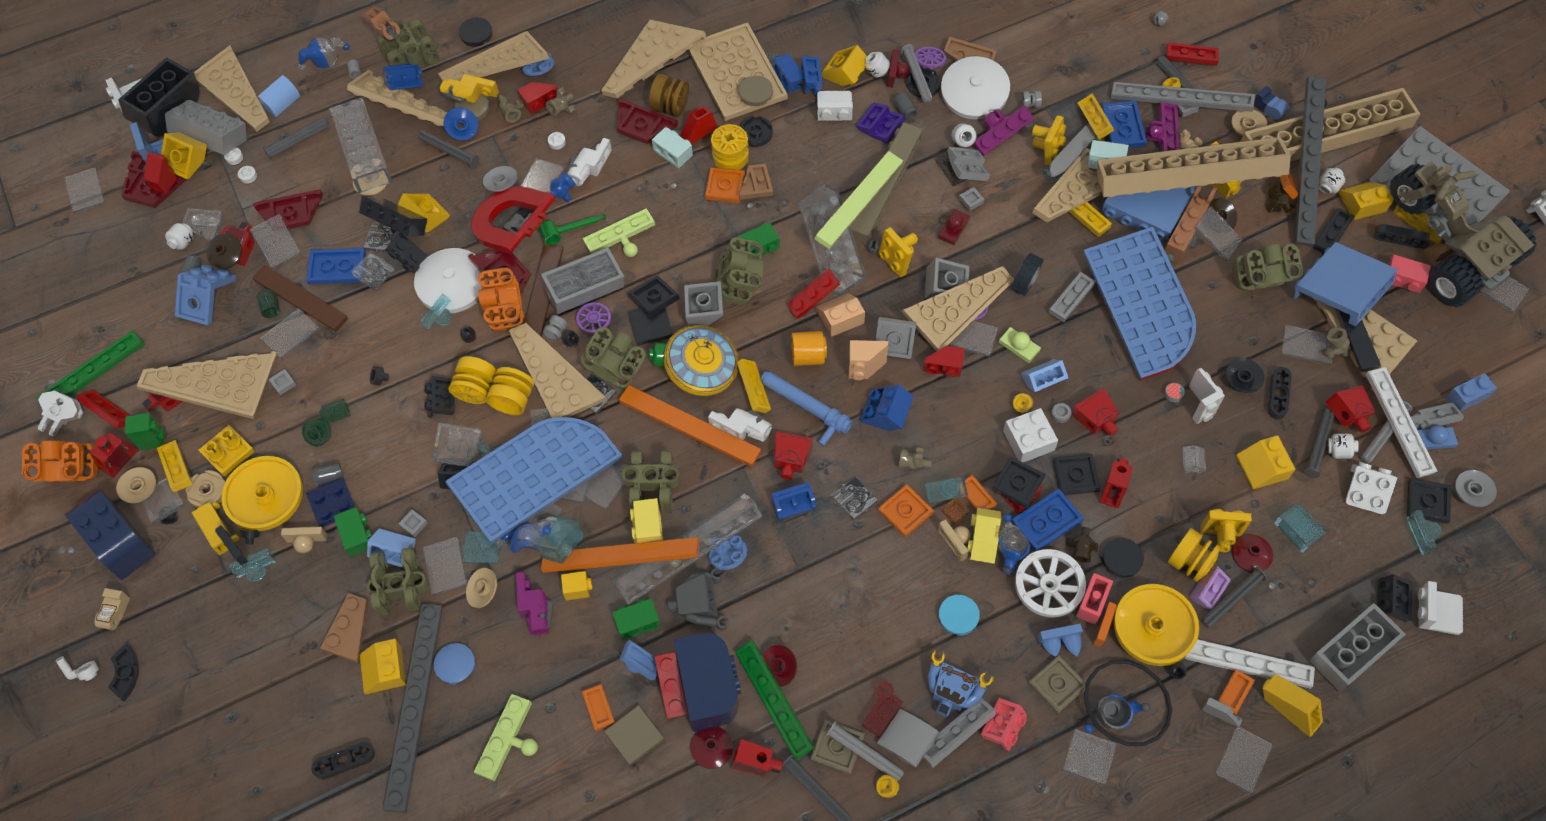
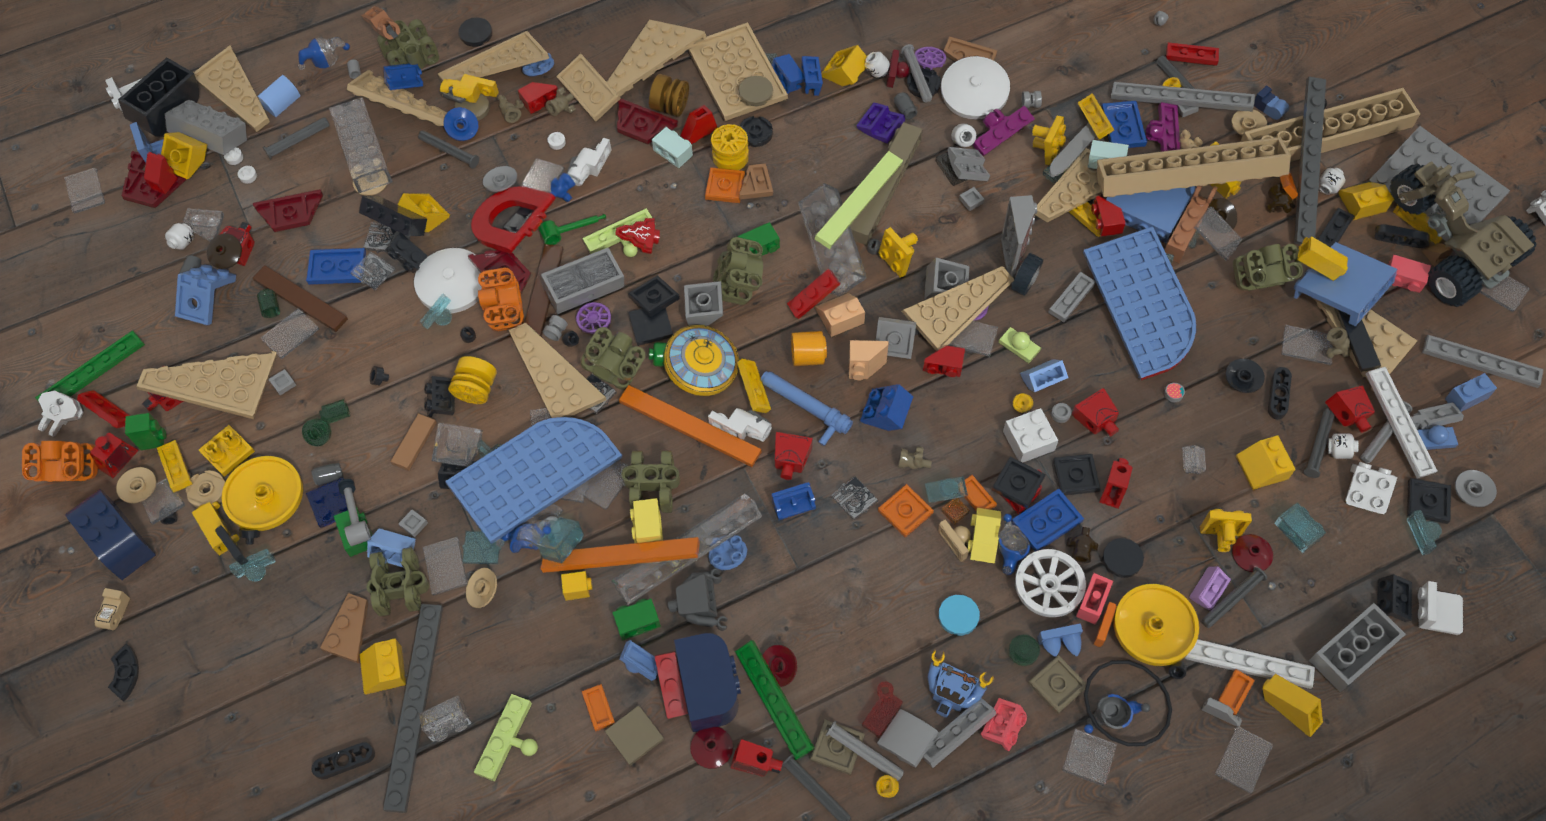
white plate [56,656,99,681] -> none
clear piece [250,214,301,269] -> none
tan tile [281,527,327,554] -> none
medium blue dish [434,643,476,685] -> none
yellow wheel [485,367,535,415] -> none
magenta plate [516,572,553,635] -> none
white bracket [817,91,853,121] -> none
dark red tile [938,209,971,245] -> none
yellow wheel [1167,528,1221,582] -> none
white bracket [1189,368,1225,424] -> none
none -> light grey piece [338,479,371,546]
none -> medium nougat tile [390,413,437,471]
none -> clear slope [419,695,472,742]
none -> tan tile [556,53,621,121]
none -> red rock [615,218,660,254]
none -> light grey slope [1001,195,1037,284]
none -> clear green plate [1009,634,1040,666]
none -> red slope [1091,196,1126,236]
none -> yellow brick [1297,236,1348,281]
none -> light grey tile [1422,335,1543,388]

